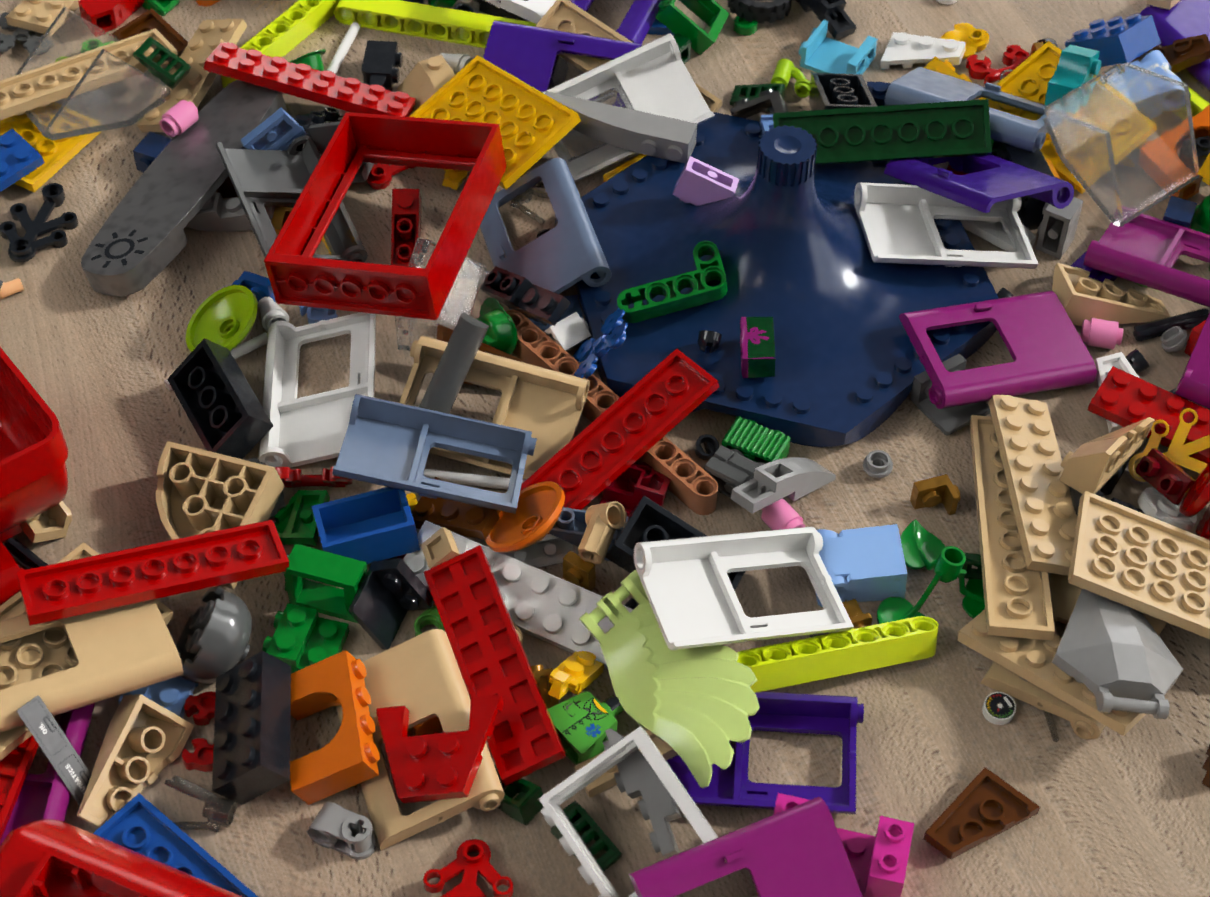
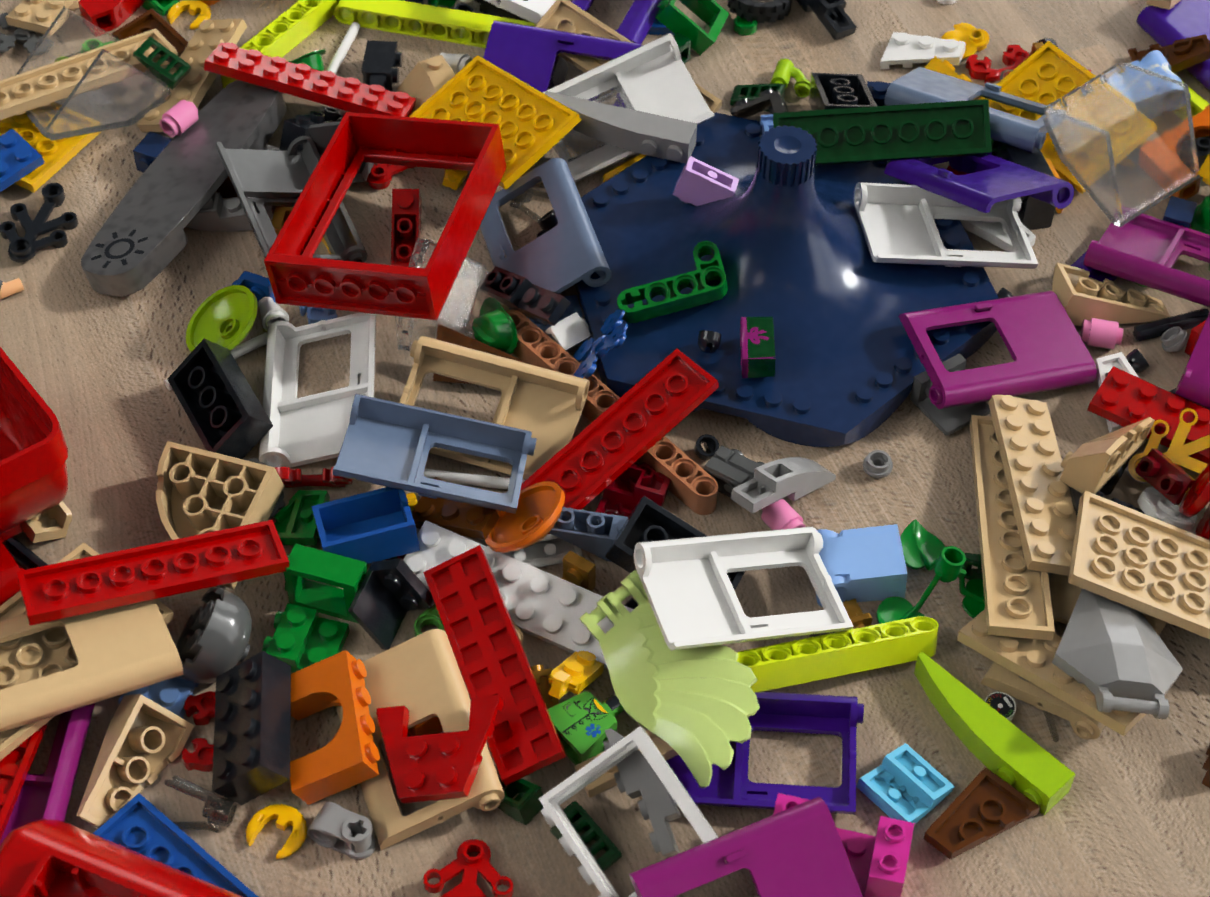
flat silver sticker [17,696,91,806] -> none
medium blue plate [241,107,307,151] -> none
dark grey brick [419,312,489,414] -> none
tan plate [420,527,460,569] -> none
tan piece [578,501,627,564] -> none
green brick [722,416,791,464] -> none
medium azure panel [799,20,877,74] -> none
pearl gold bracket [910,474,960,515] -> none
light grey brick [1036,197,1083,259] -> none
teal brick [1044,44,1101,114] -> none
blue piece [1064,13,1161,67] -> none
none -> yellow head [167,0,211,30]
none -> yellow head [246,804,307,859]
none -> black hinge [537,210,555,230]
none -> medium azure slope [856,743,955,824]
none -> lime slope [914,652,1076,815]

